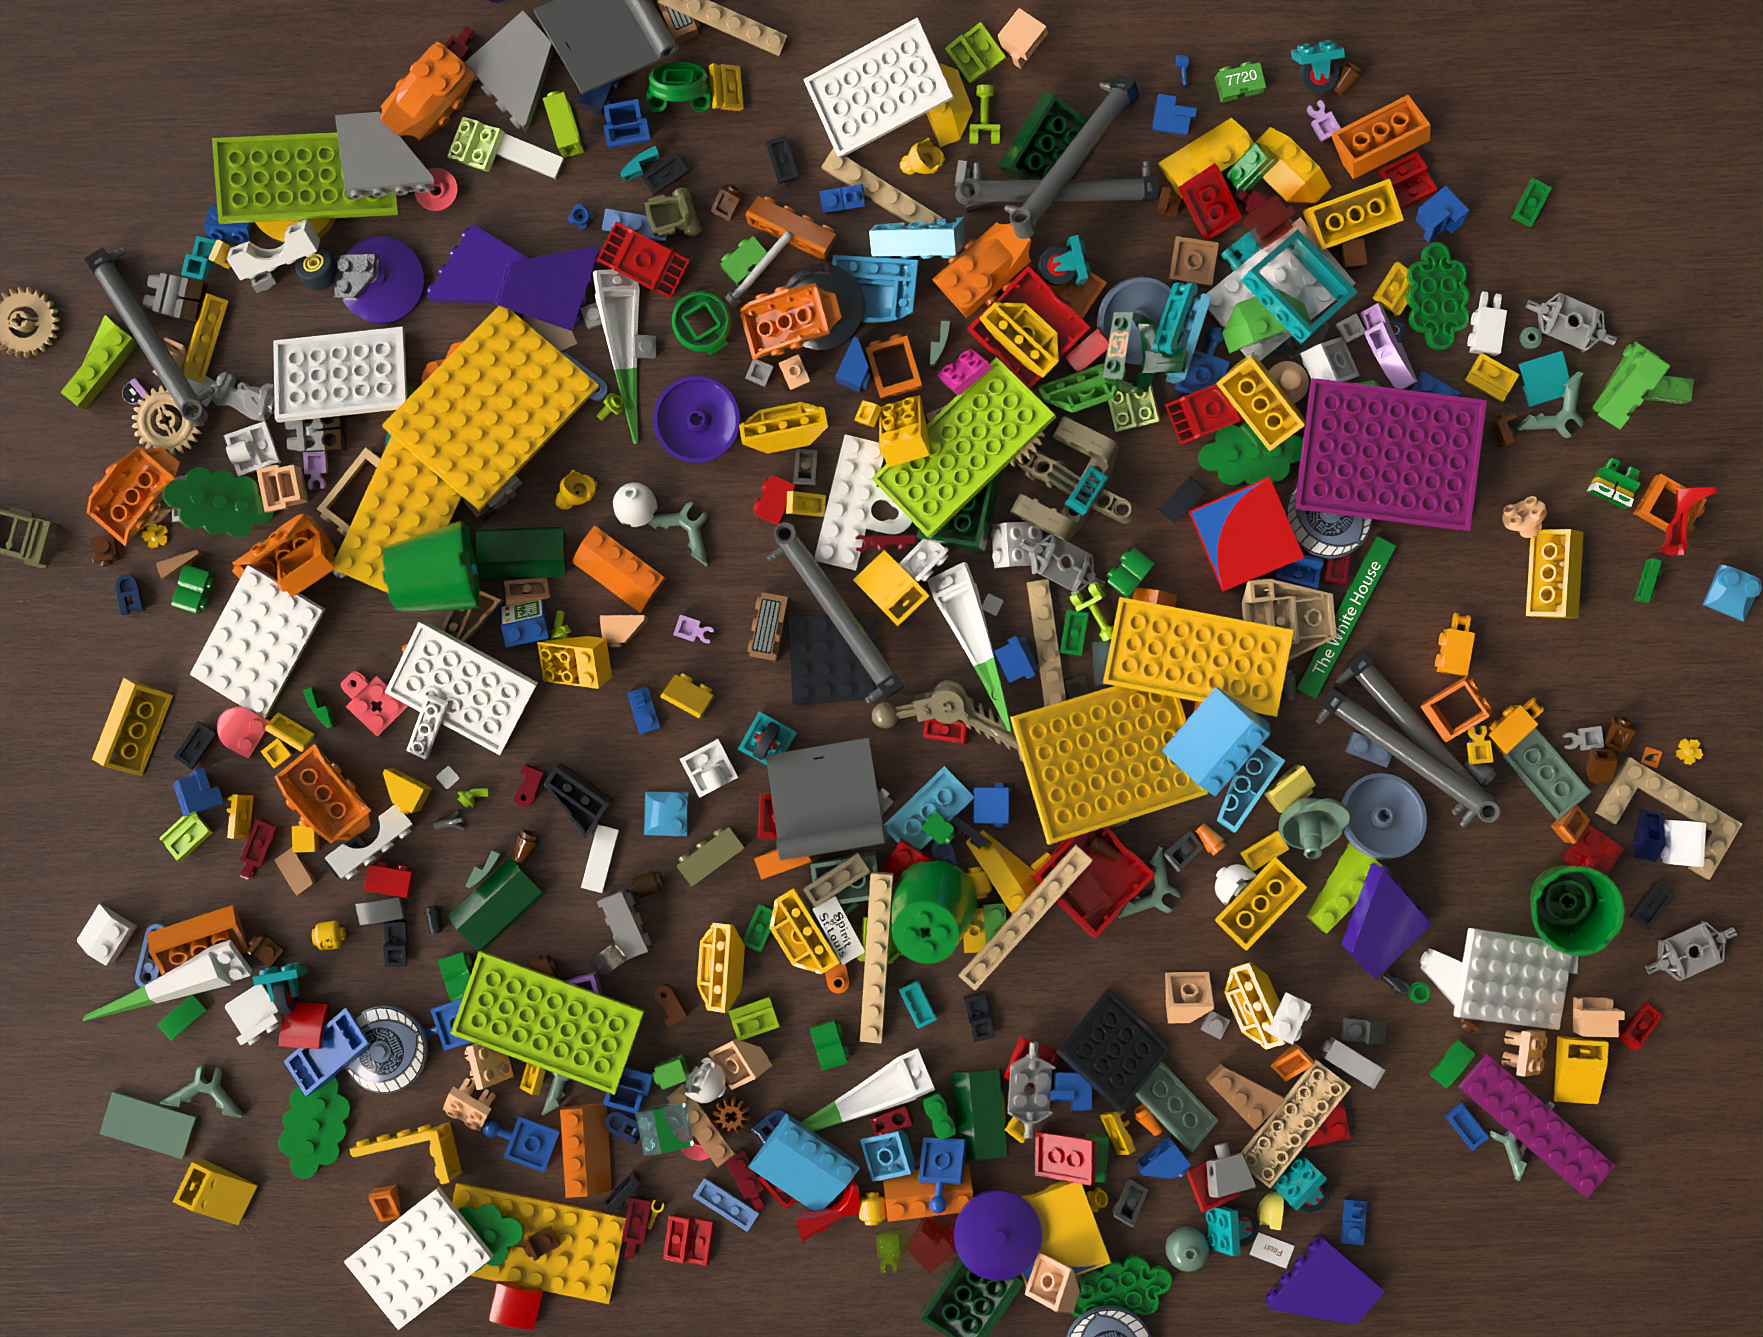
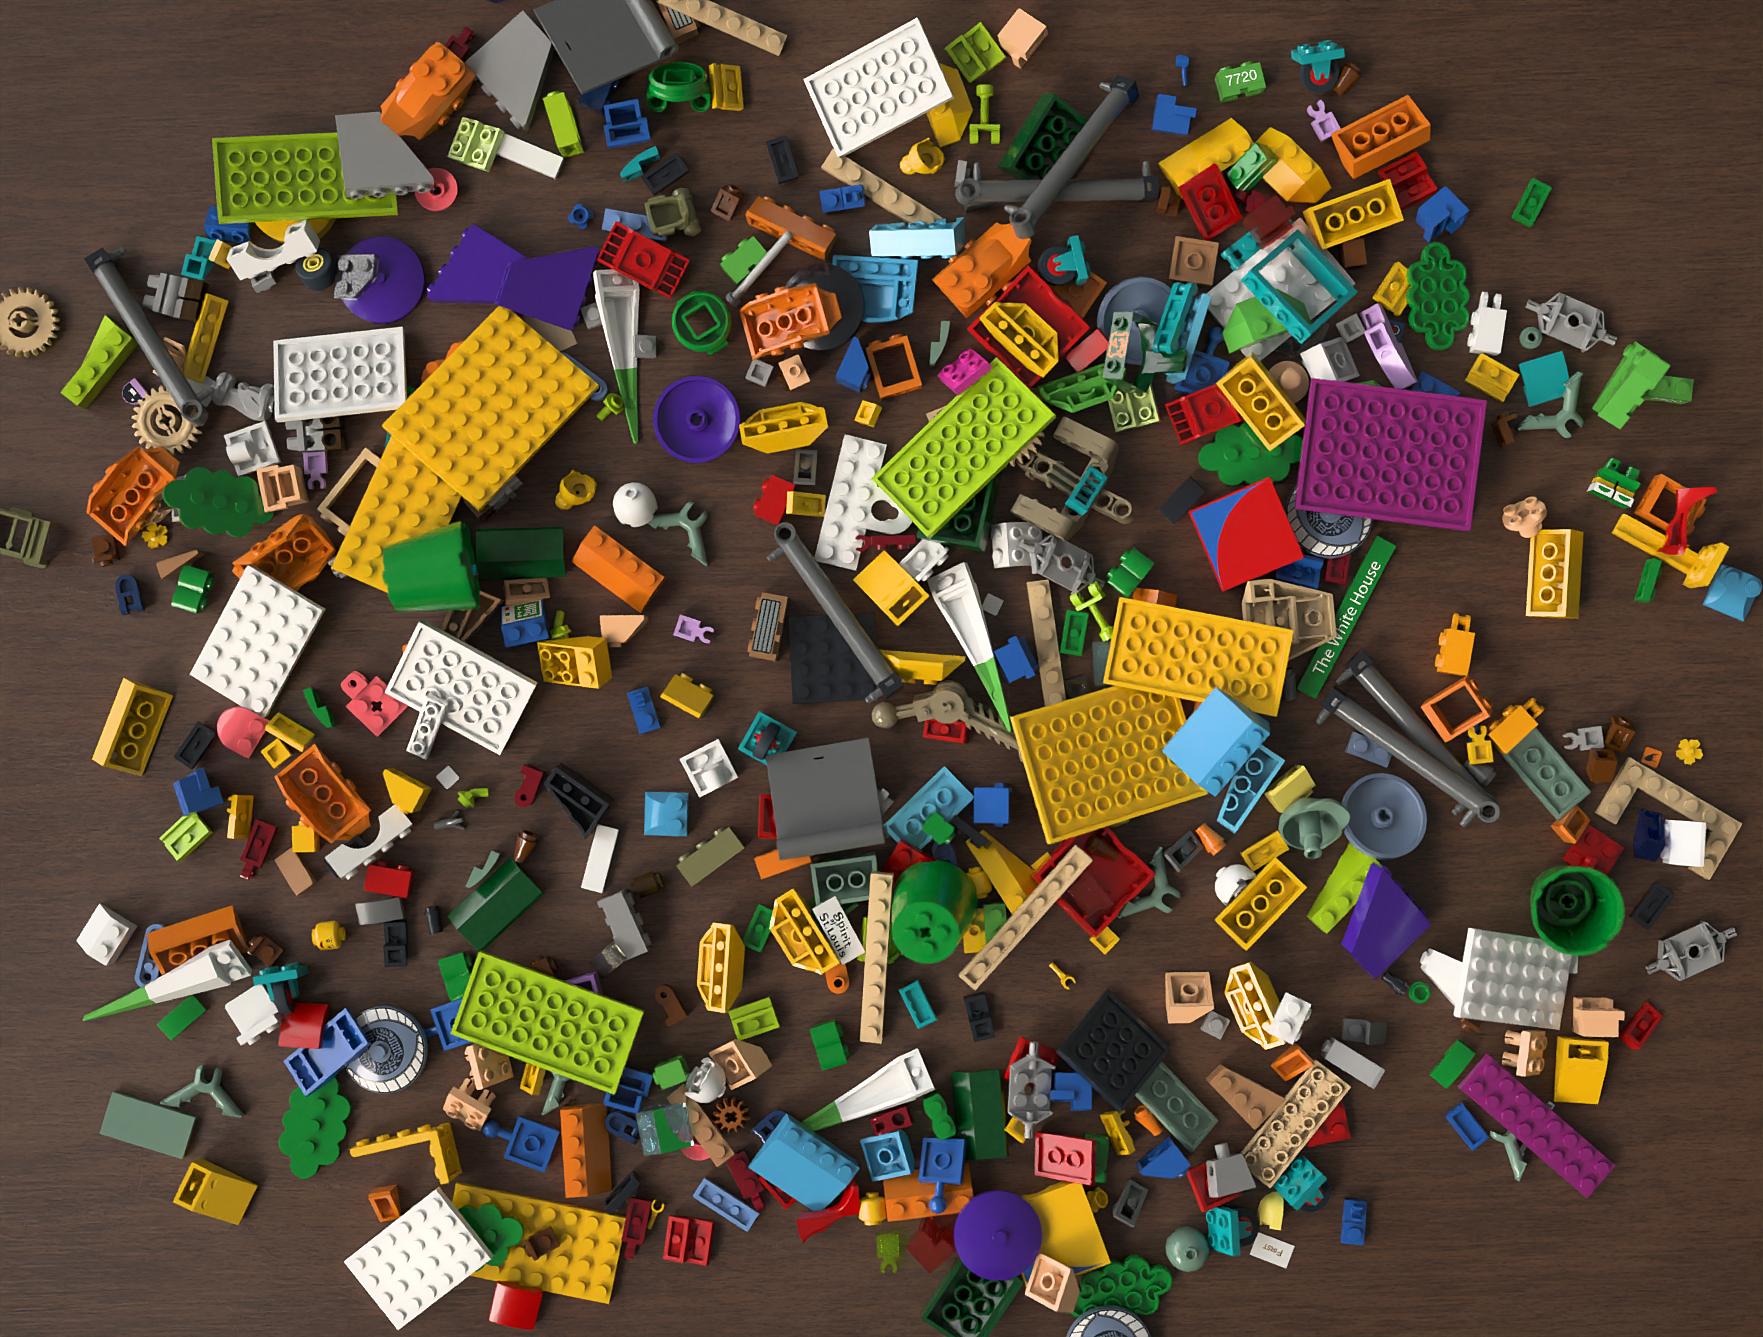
orange window [276,533,335,597] -> none
dark tan plate [803,852,870,907] -> none
yellow slope [879,395,930,467] -> none
dark purple slope [1265,1235,1385,1325] -> none
none -> yellow wedge [879,650,965,685]
none -> yellow hand [1049,962,1076,989]
none -> yellow plate [1089,927,1120,954]
none -> yellow bracket [1612,514,1729,588]

